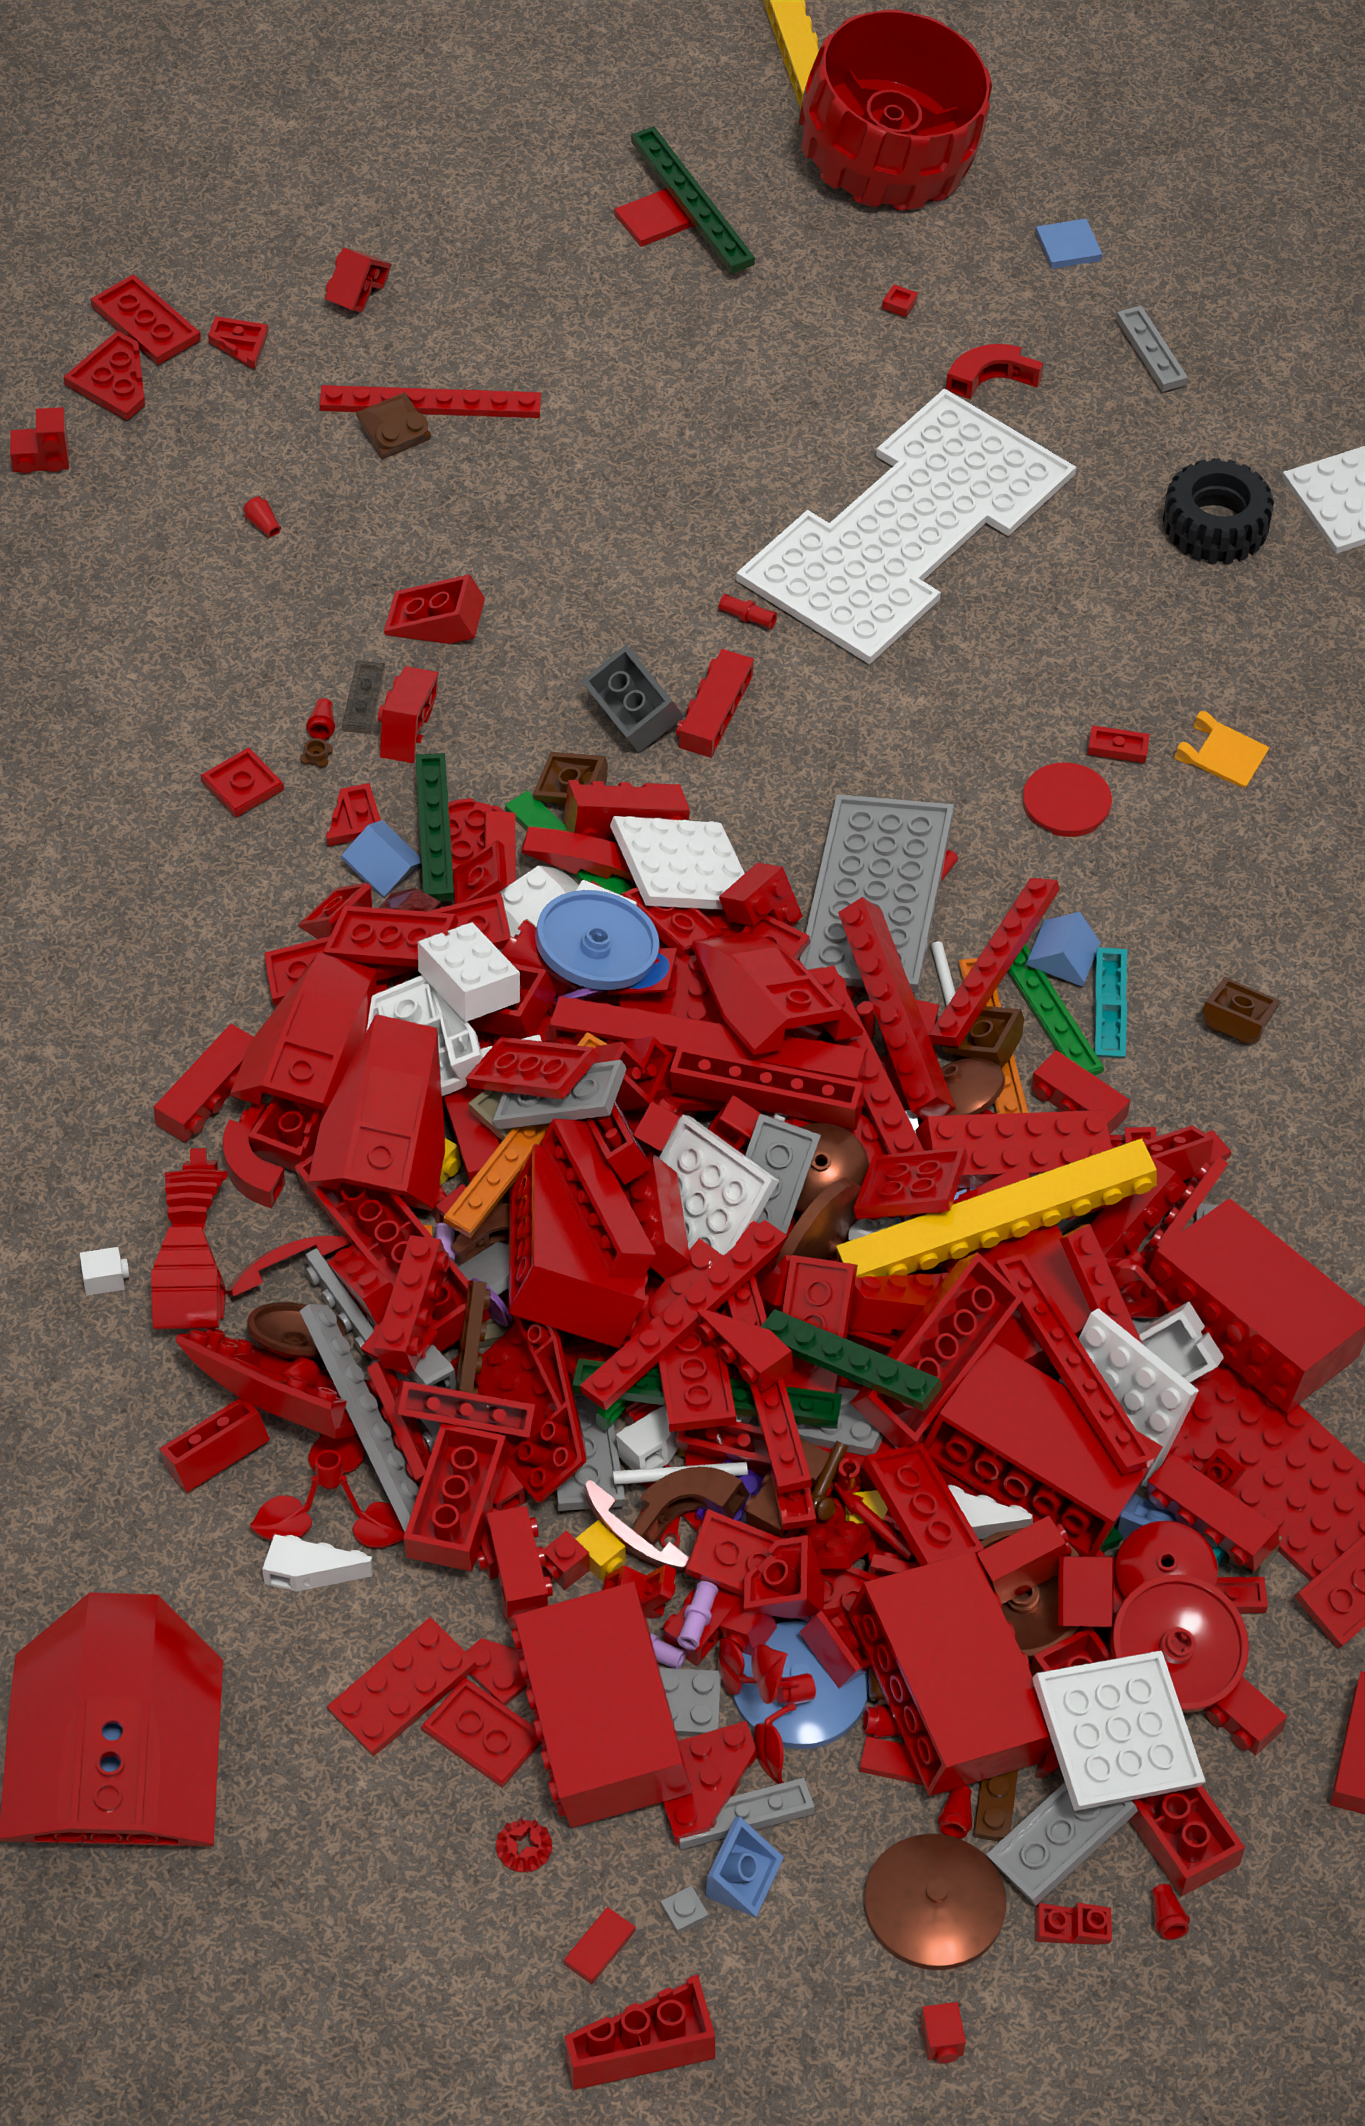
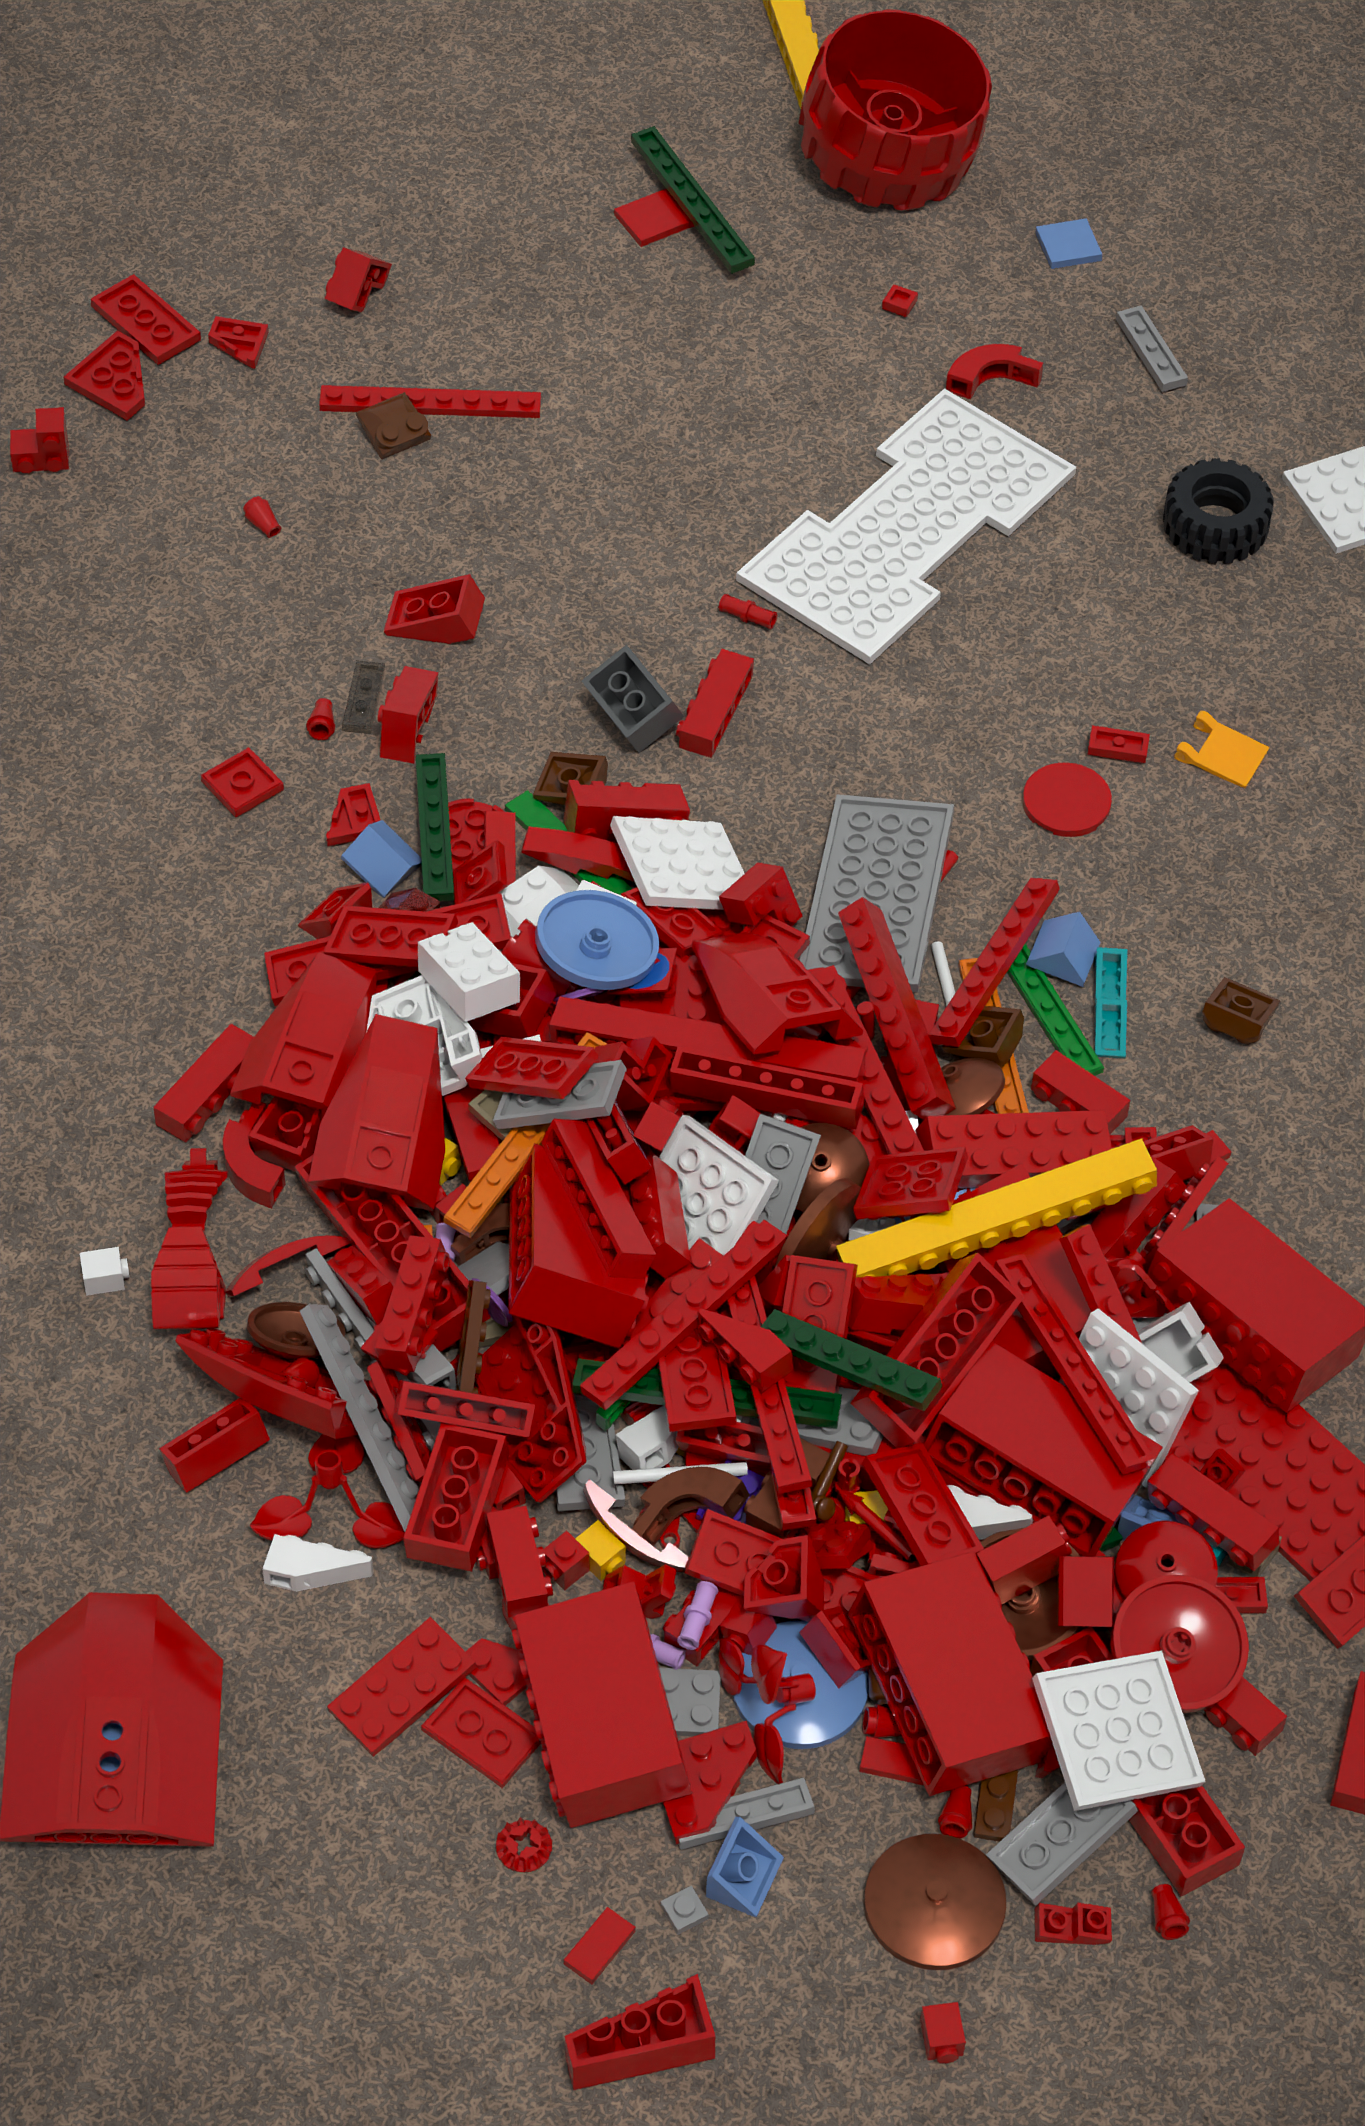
reddish brown plate [300,738,333,767] -> none

